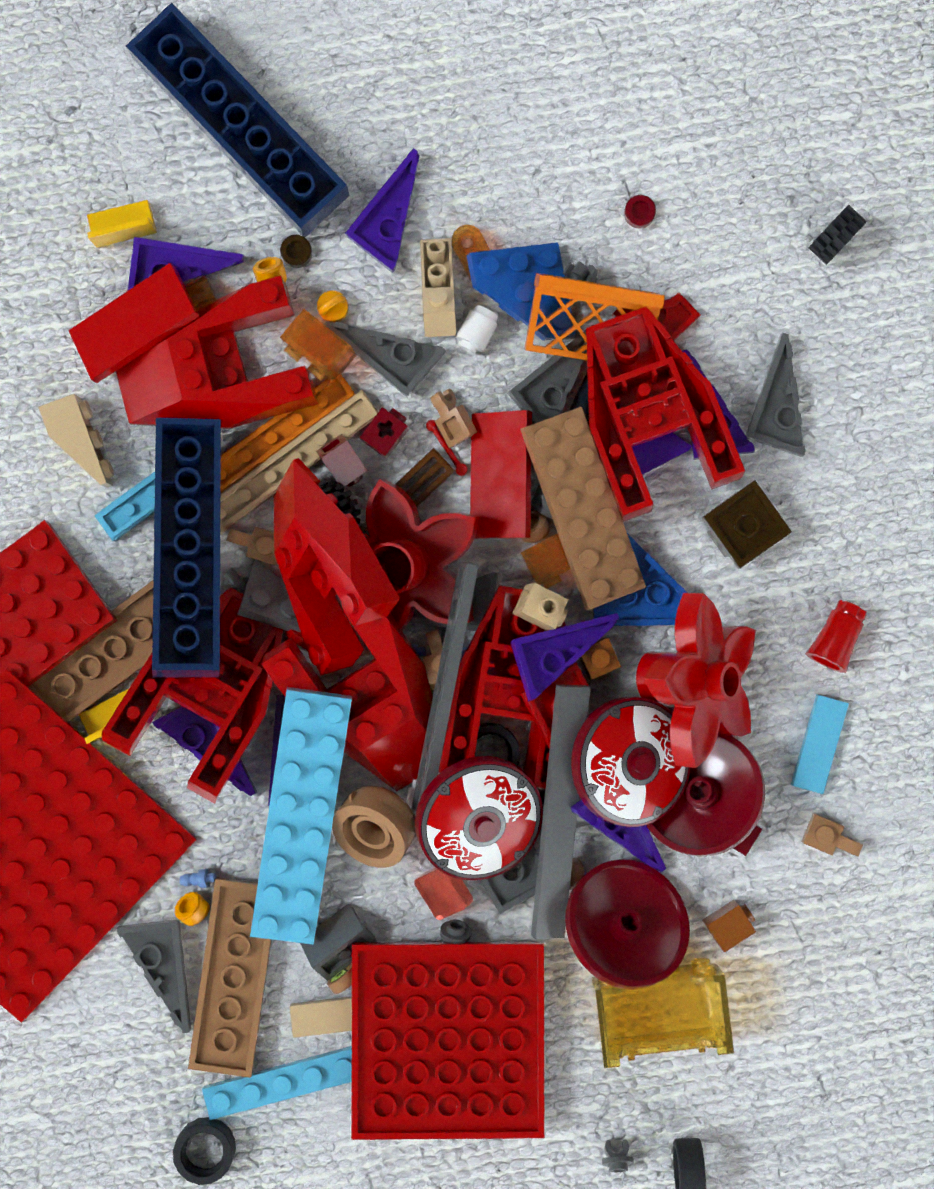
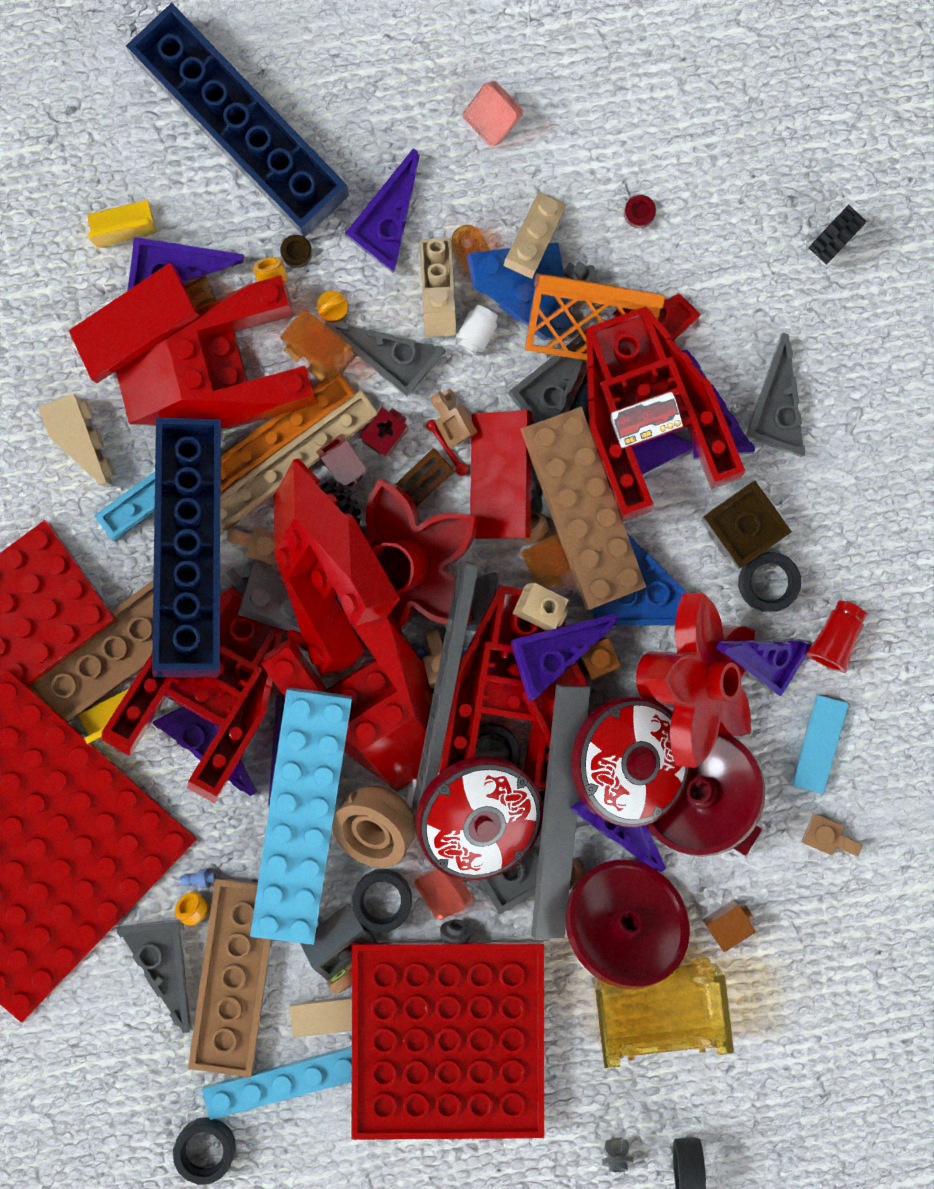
none -> black tyre [352,869,412,932]
none -> clear red piece [463,81,523,146]
none -> tan plate [503,192,567,279]
none -> slope [611,392,683,448]
none -> dark purple wing [716,639,812,696]
none -> black tyre [738,552,801,612]

